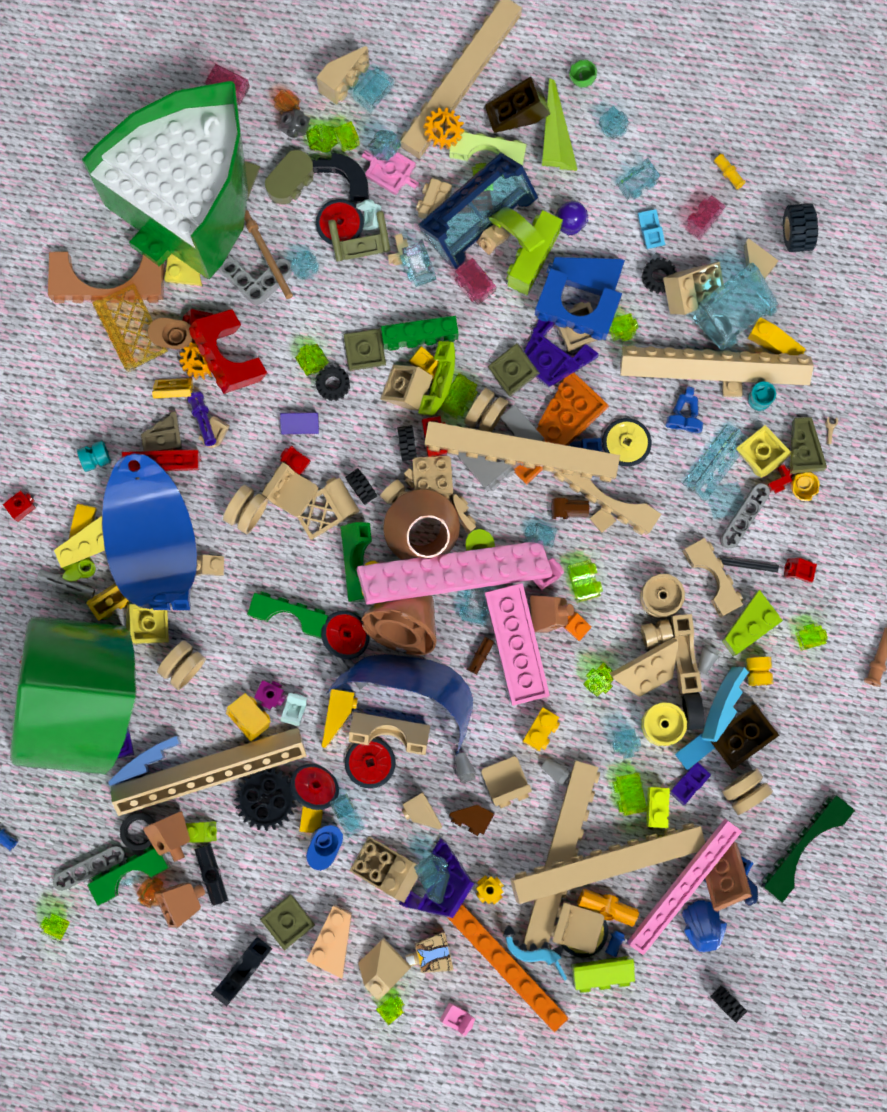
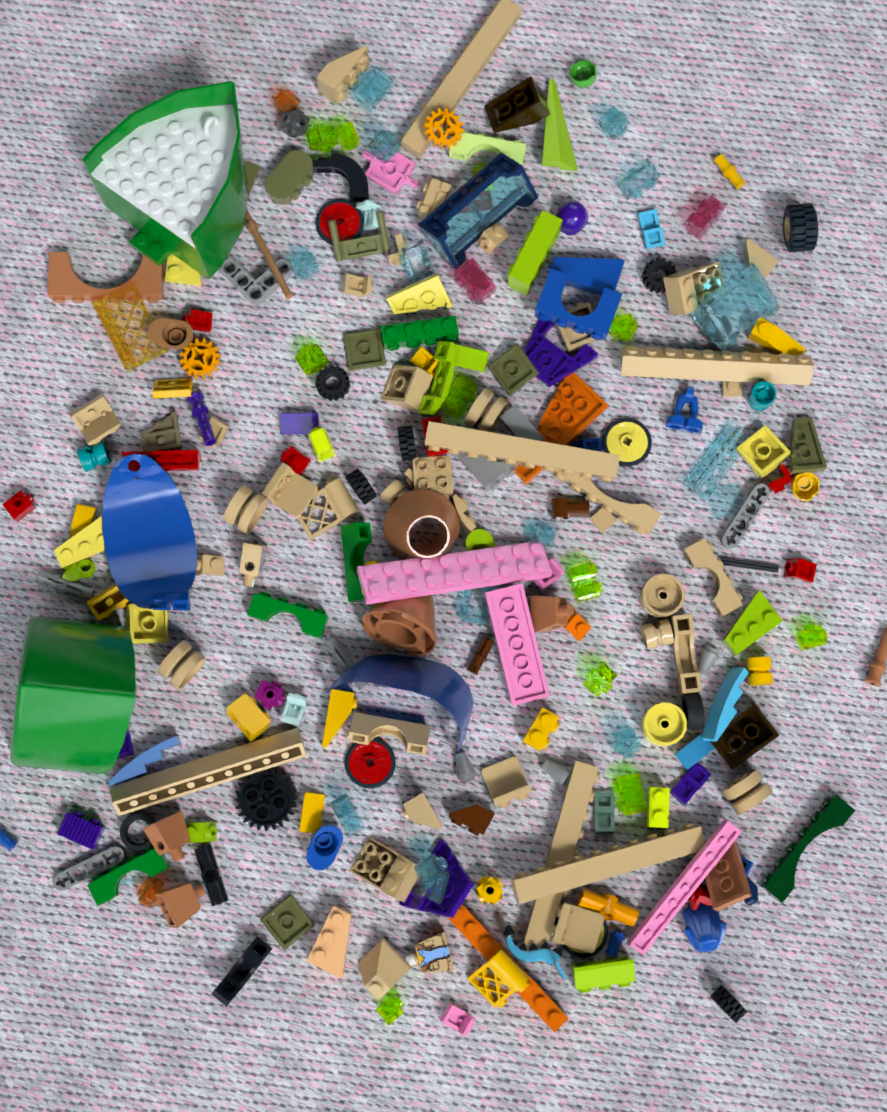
clear neon green brick [39,913,70,942] -> none
red arch [189,309,267,394] -> none
clear pink brick [205,64,250,106] -> none
red wheel [290,764,339,810] -> none
red wheel [321,611,370,659] -> none
lime slope [489,207,545,253] -> none
tan wing [610,638,678,697] -> none
tan hand [825,417,838,445] -> none
none -> dark purple brick [57,810,105,850]
none -> tan bracket [70,394,121,445]
none -> tan torso [239,542,267,587]
none -> neon yellow brick [308,427,335,462]
none -> tan bracket [342,273,373,297]
none -> light yellow wing [386,273,453,314]
none -> lime hinge [454,344,489,373]
none -> yellow piece [467,949,529,1008]
none -> sand green slope [594,791,615,834]
none -> red bracket [688,884,712,910]

